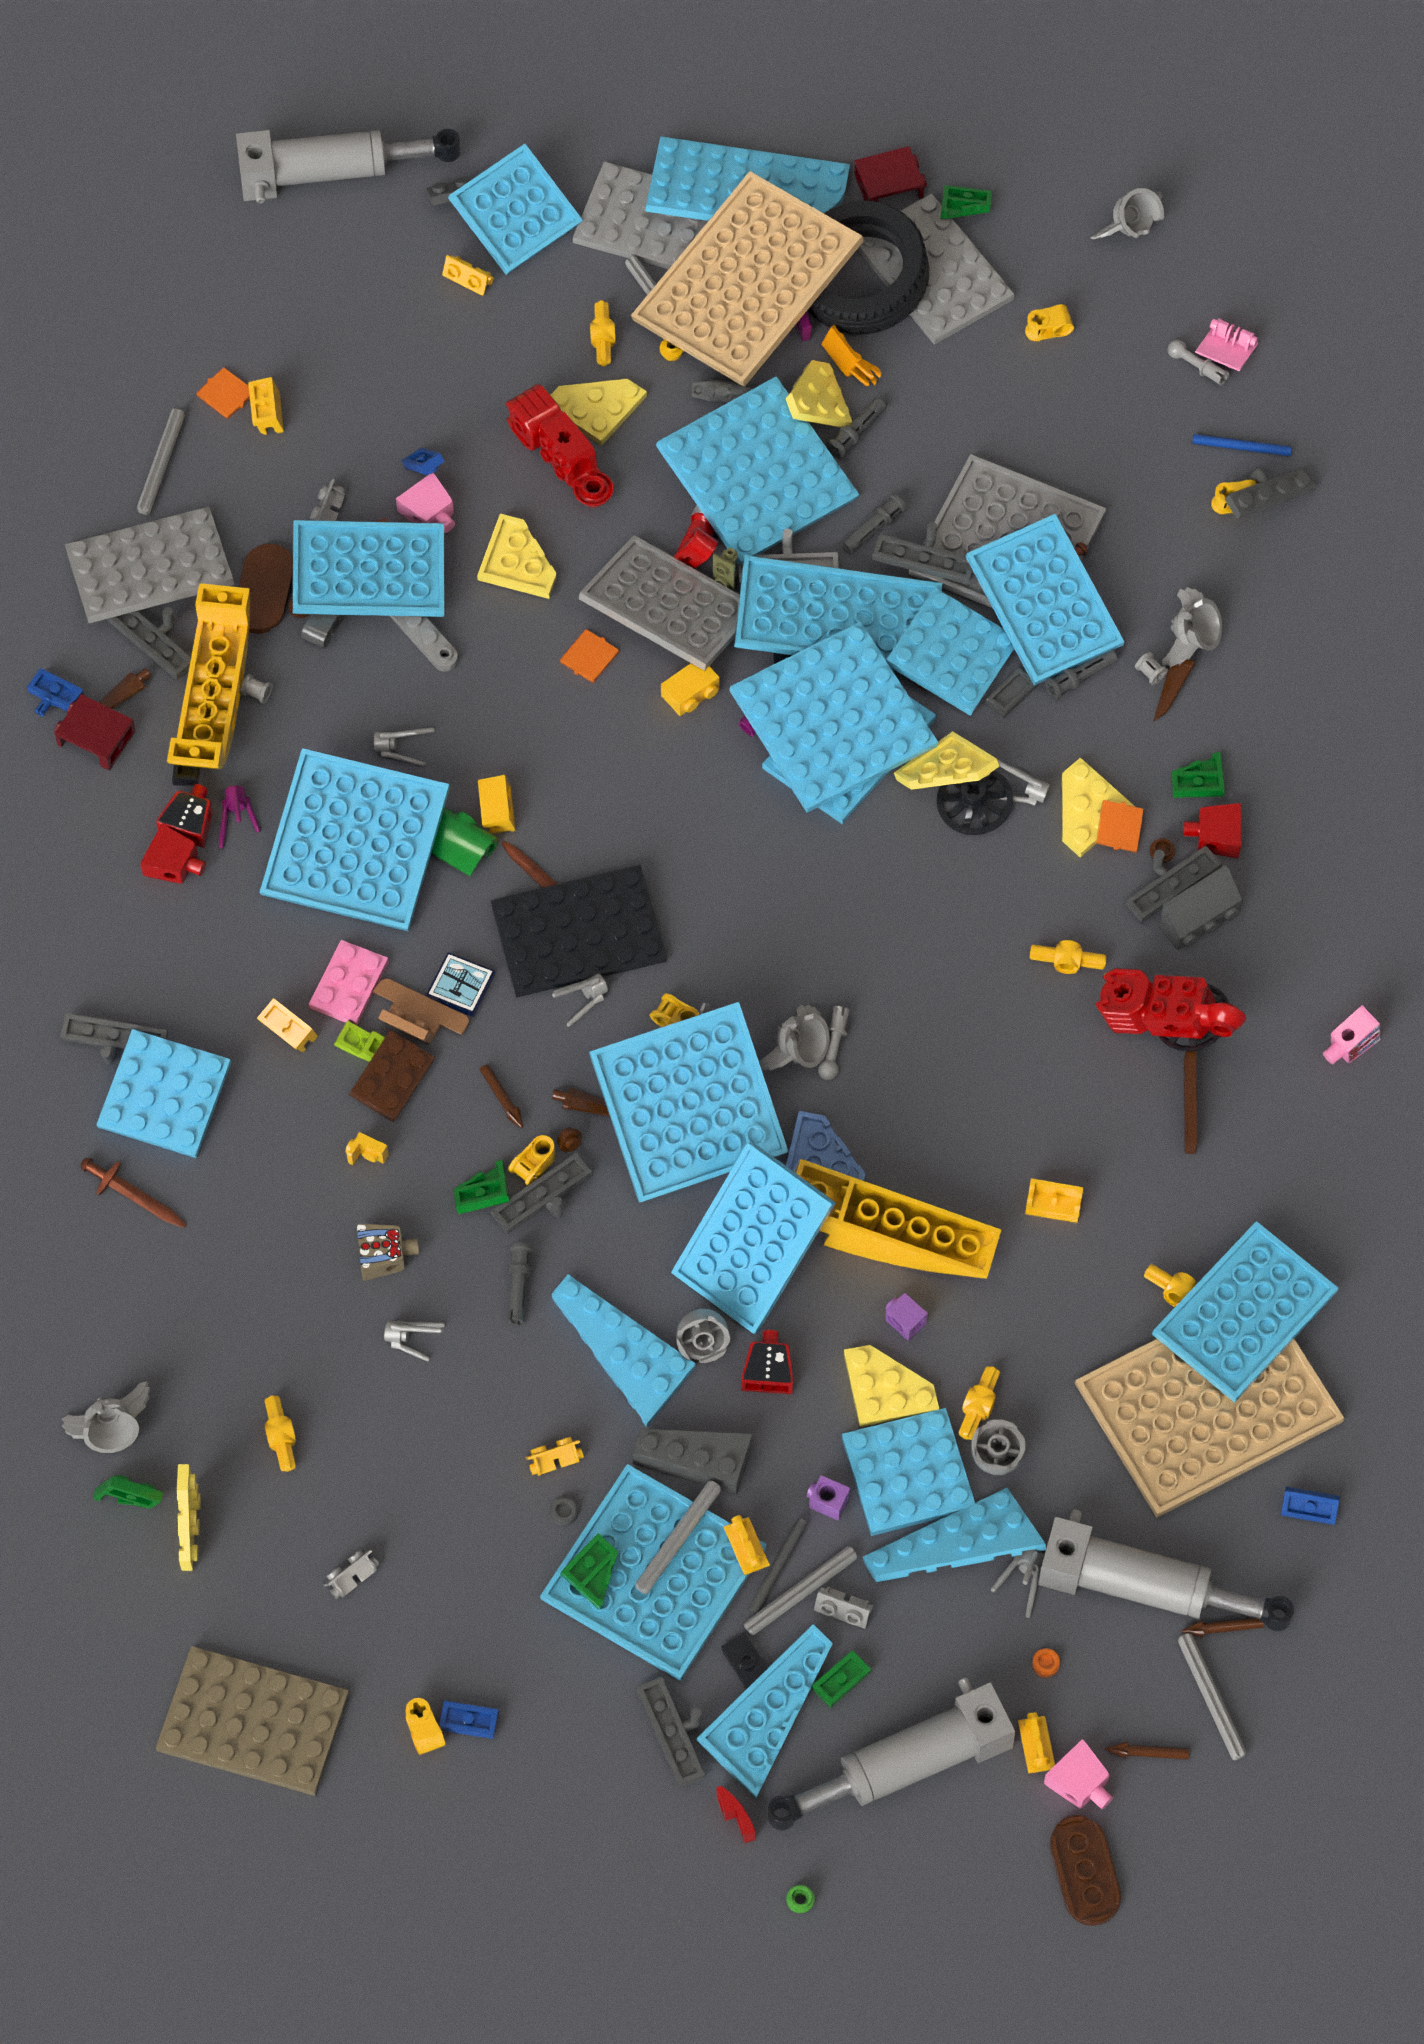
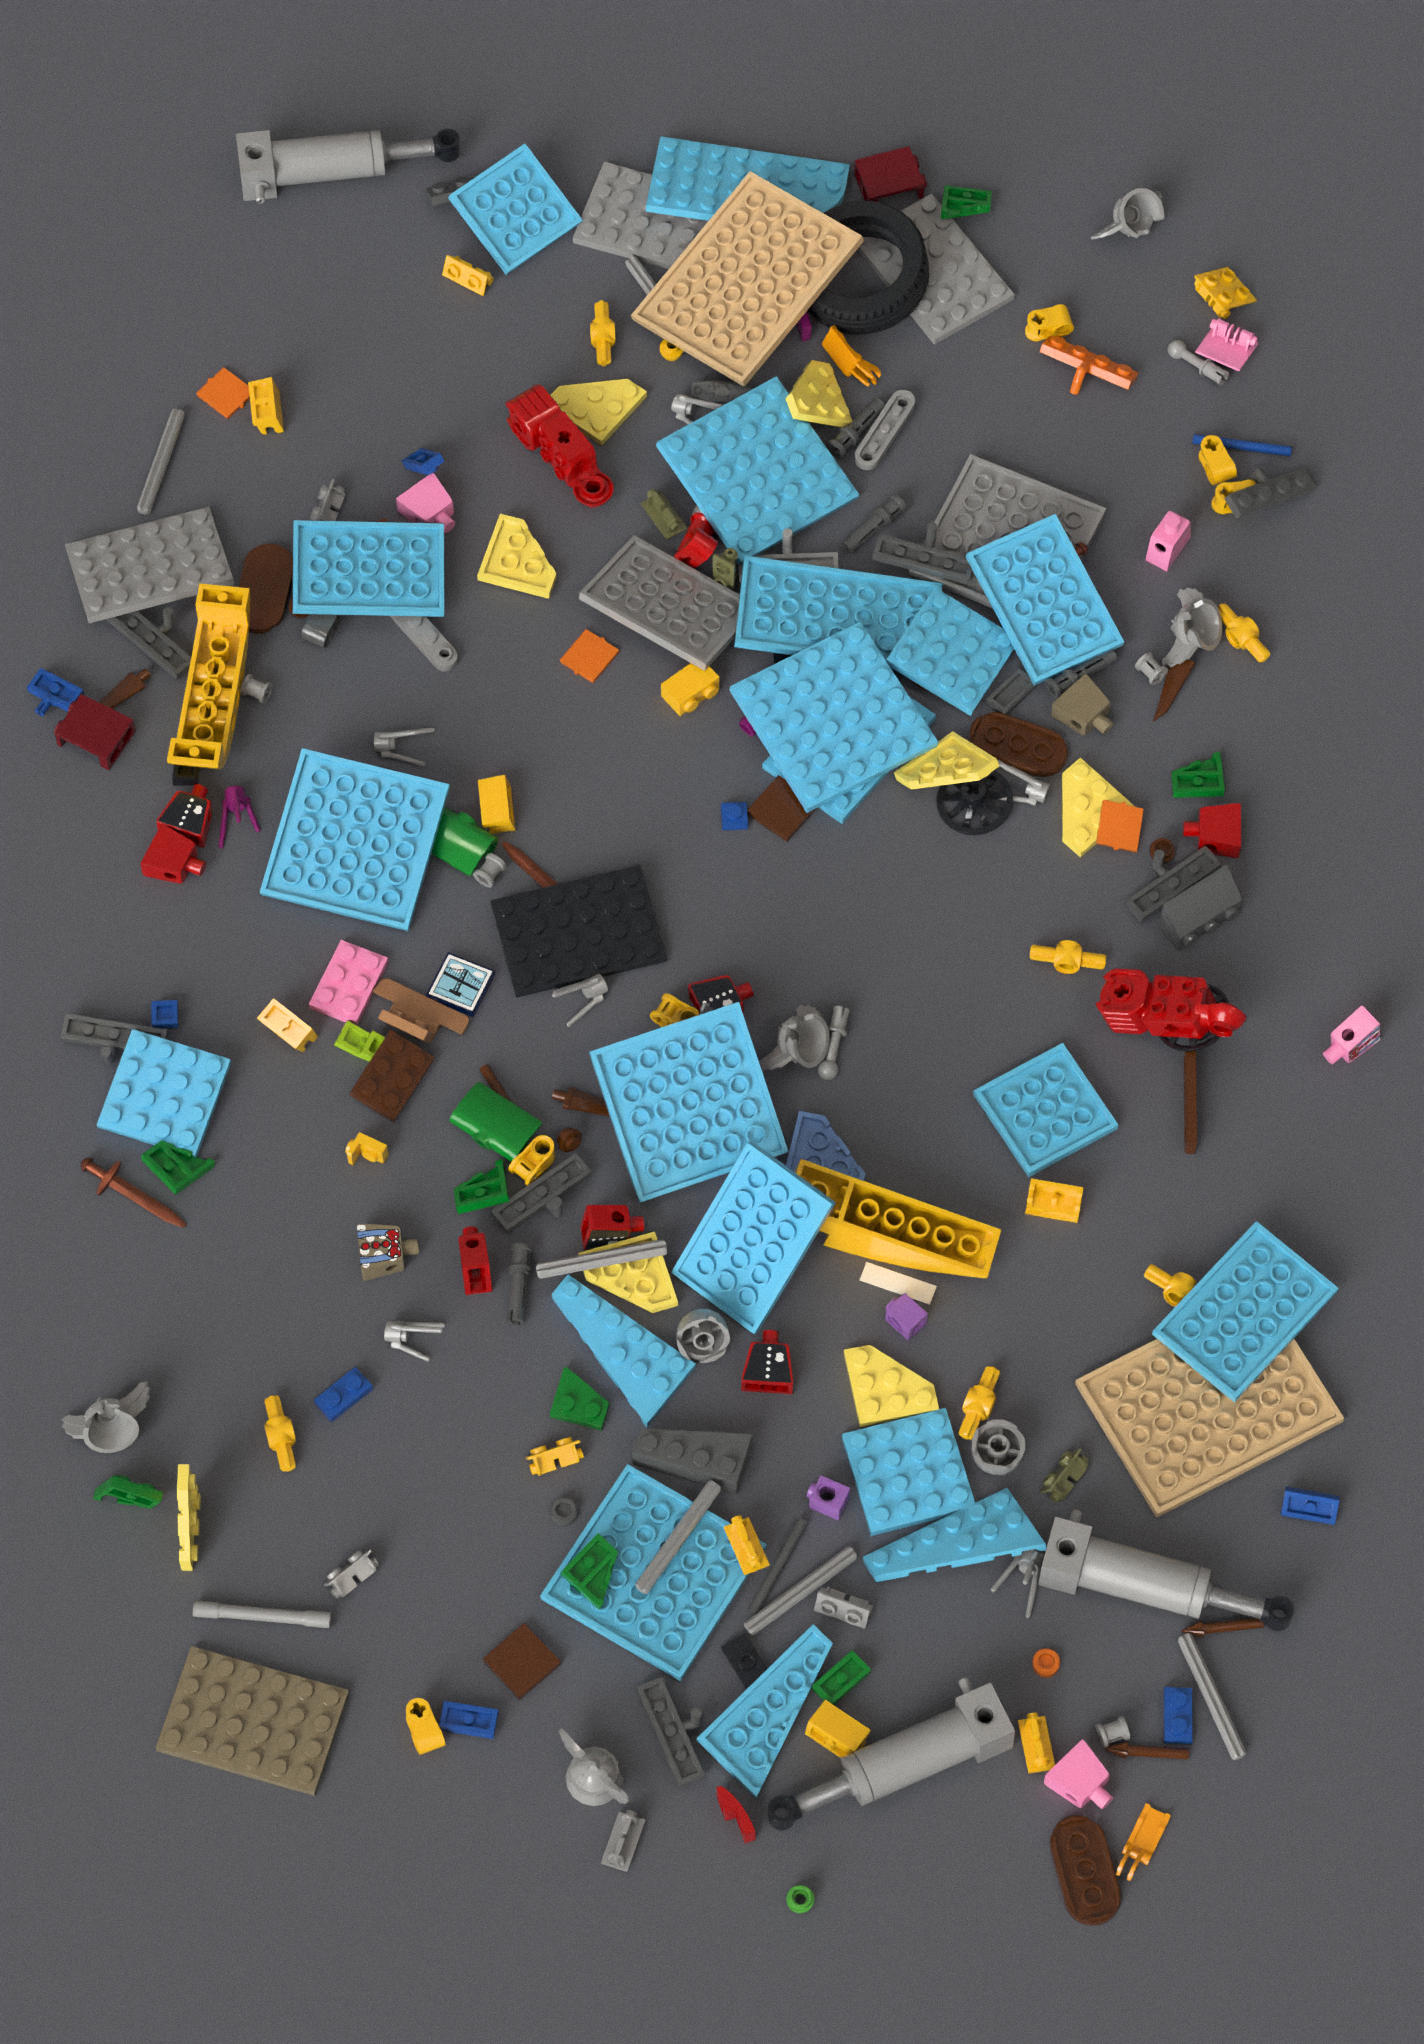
none -> green wing [141,1140,215,1195]
none -> blue plate [151,1000,179,1029]
none -> light grey piece [193,1600,332,1629]
none -> blue plate [314,1367,373,1423]
none -> green panel [449,1082,542,1162]
none -> red torso [458,1226,492,1295]
none -> light grey bush [473,853,506,888]
none -> reddish brown tile [483,1623,561,1700]
none -> light grey axle [536,1239,667,1279]
none -> green wing [550,1367,609,1431]
none -> light grey helmet [559,1728,629,1806]
none -> light yellow plate [578,1231,678,1313]
none -> red torso [580,1205,644,1250]
none -> light grey hinge [601,1810,645,1872]
none -> olive hinge [640,489,687,540]
none -> light grey plant [671,393,723,424]
none -> torso [688,975,754,1015]
none -> blue plate [721,802,748,830]
none -> reddish brown tile [747,775,817,842]
none -> yellow hinge [805,1700,871,1758]
none -> light grey plate [855,390,915,470]
none -> white sticker [860,1262,937,1305]
none -> reddish brown tile [969,712,1068,777]
none -> medium azure plate [973,1043,1118,1177]
none -> olive hinge [1039,1448,1089,1503]
none -> orange plate [1040,335,1139,395]
none -> dark tan torso [1051,674,1114,735]
none -> light grey bush [1095,1716,1130,1748]
none -> light orange arm [1116,1803,1171,1881]
none -> bright pink torso [1145,511,1191,572]
none -> blue plate [1163,1687,1192,1745]
none -> yellow hinge [1194,267,1257,319]
none -> yellow piece [1198,435,1237,486]
none -> yellow axle [1218,603,1271,662]

